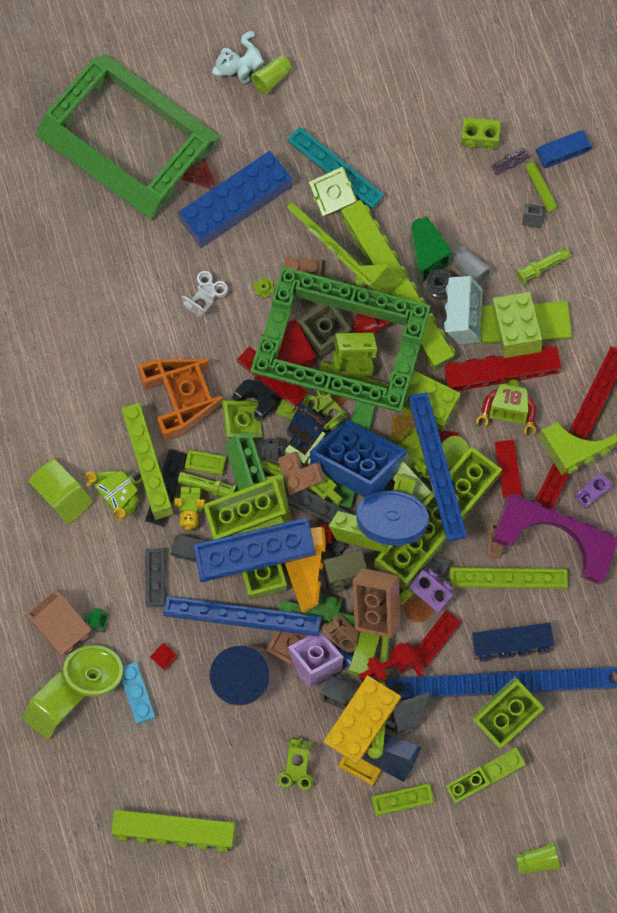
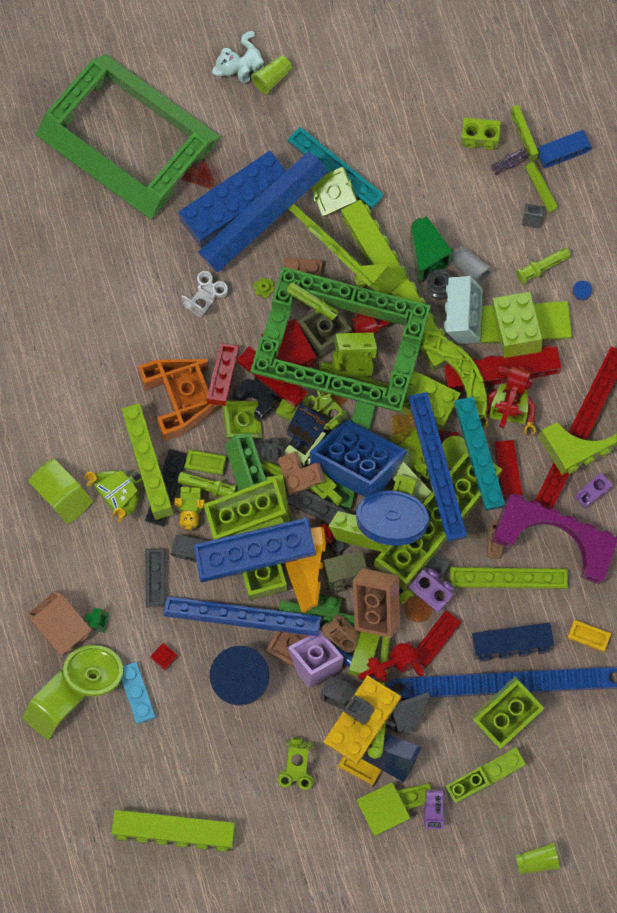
none -> blue brick [198,151,328,273]
none -> plate [207,343,239,406]
none -> lime axle [287,283,338,320]
none -> dark grey slope [343,695,375,725]
none -> lime tile [356,782,410,837]
none -> lime tile [421,330,487,419]
none -> medium lavender leg [423,790,444,829]
none -> teal plate [454,397,505,511]
none -> red piece [494,366,533,428]
none -> lime tile [511,104,539,162]
none -> yellow tile [567,620,611,653]
none -> blue tile [572,281,592,301]

